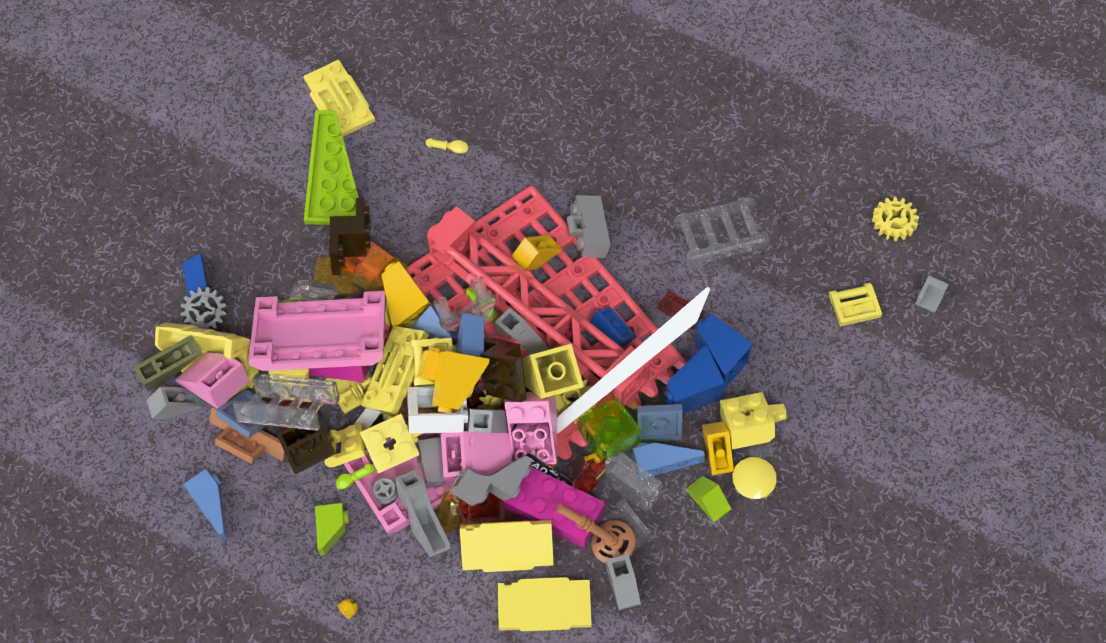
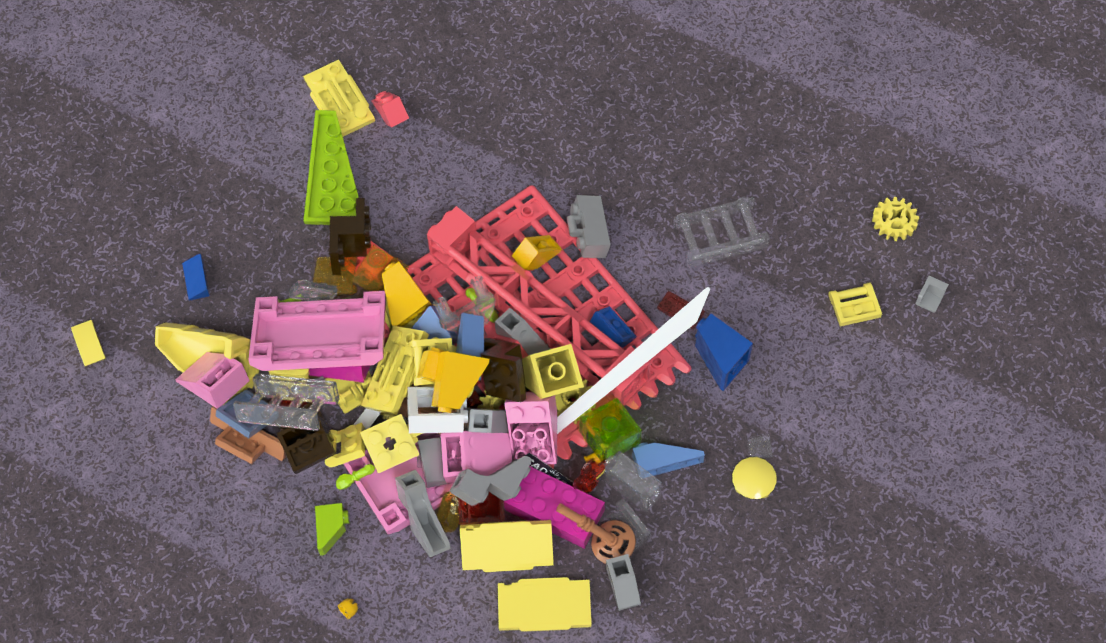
olive slope [133,335,203,392] -> none
light grey slope [147,386,202,419] -> none
light grey gear [180,287,228,330] -> none
medium blue slope [183,469,227,541] -> none
light grey wheel [373,478,398,505] -> none
light yellow piece [425,138,469,154] -> none
sand blue plate [637,404,683,442] -> none
blue slope [663,346,725,414] -> none
lime slope [685,476,731,523] -> none
yellow slope [702,421,734,475] -> none
light yellow hinge [720,392,786,449] -> none
none -> light yellow slope [71,320,106,367]
none -> coral slope [371,91,409,127]

